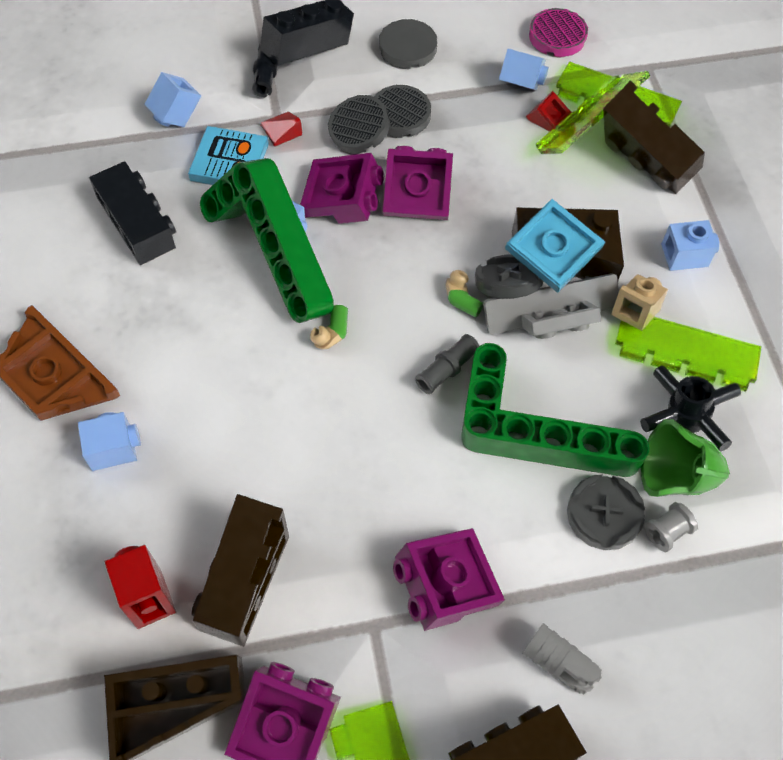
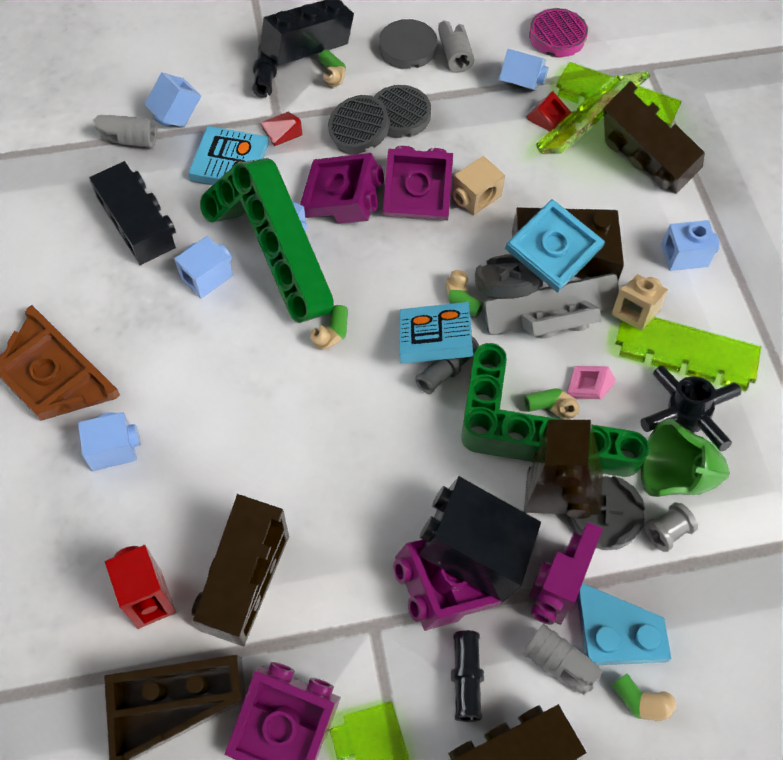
none -> light grey hinge [93,114,157,148]
none -> light blue brick [174,236,233,299]
none -> arm [318,49,346,87]
none -> medium azure tile [399,302,473,364]
none -> black brick [418,476,541,602]
none -> light grey hinge [438,20,475,72]
none -> black pin [451,630,484,722]
none -> tan brick [452,156,505,216]
none -> arm [524,388,580,419]
none -> dark brown wedge [524,420,603,519]
none -> magenta plate [529,522,603,625]
none -> bright pink slope [567,366,616,399]
none -> medium azure wing [577,584,672,665]
none -> arm [611,673,676,721]

